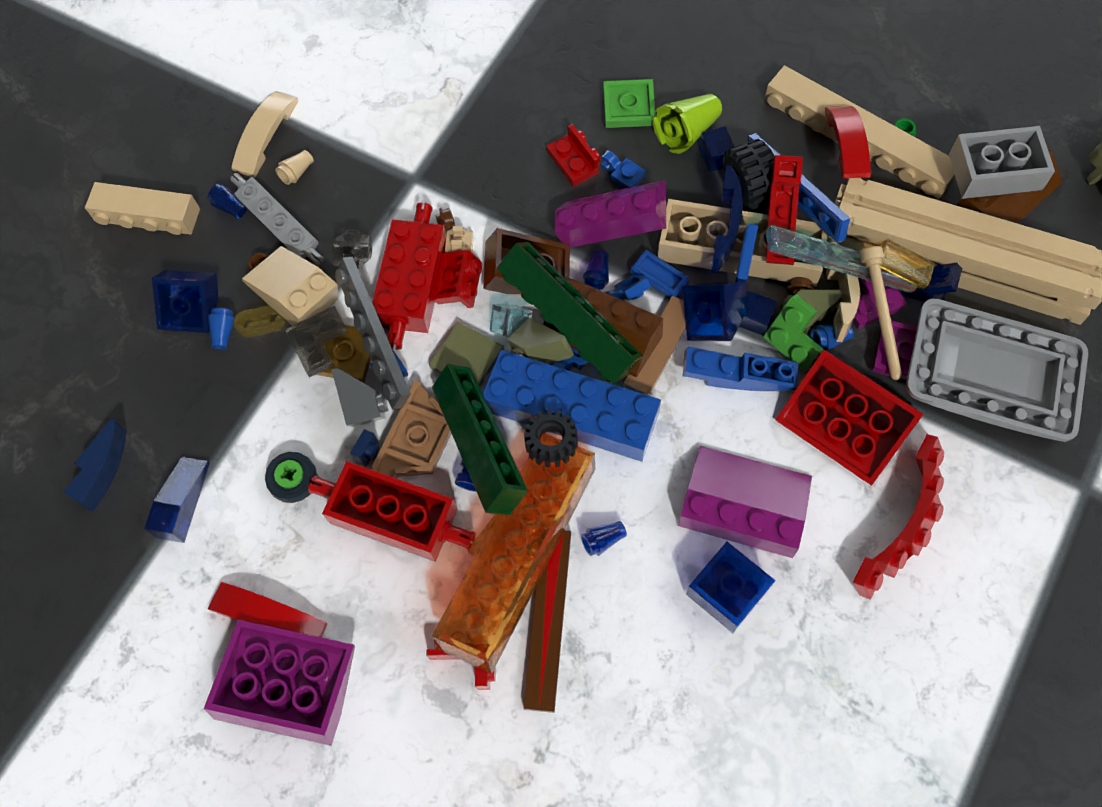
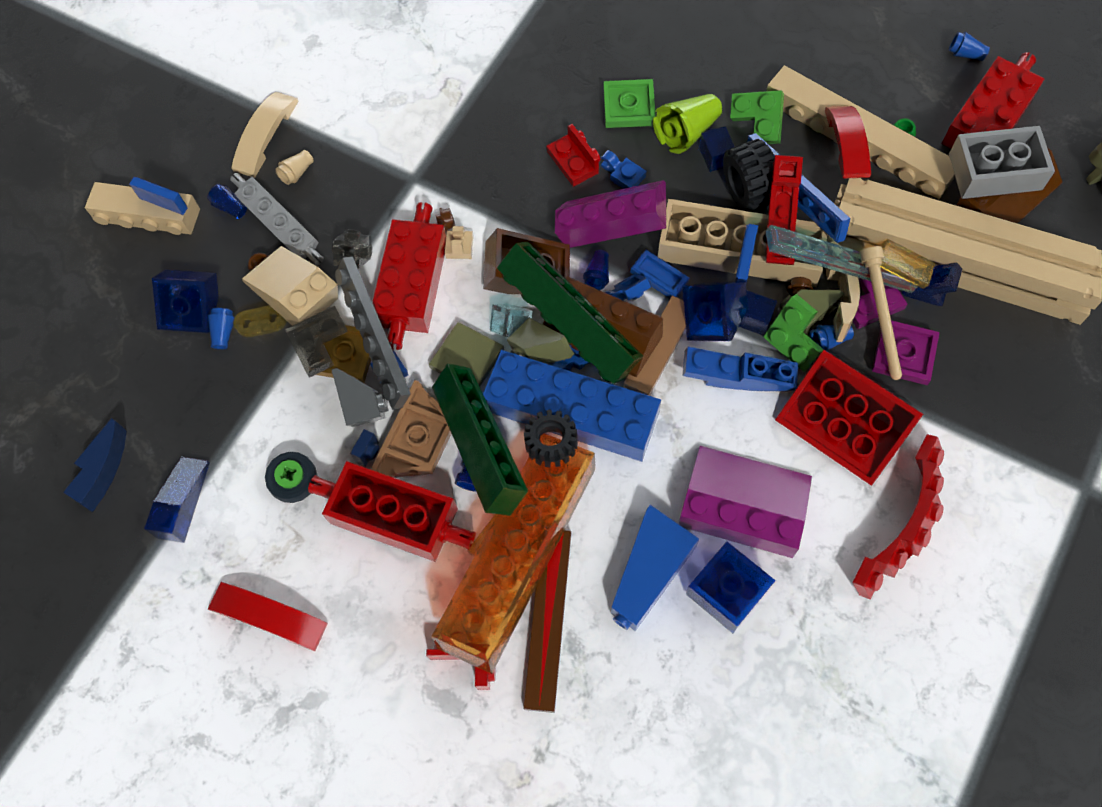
magenta slope [203,620,355,746] -> none
red bracket [432,249,482,308] -> none
clear blue cone [581,521,627,556] -> none
clear blue slope [711,165,743,273] -> none
light grey wedge [906,299,1088,442] -> none
none -> blue tile [129,177,188,215]
none -> blue slope [611,505,699,631]
none -> bright green plate [730,90,784,144]
none -> red brick [941,52,1045,149]
none -> blue cone [949,32,990,61]

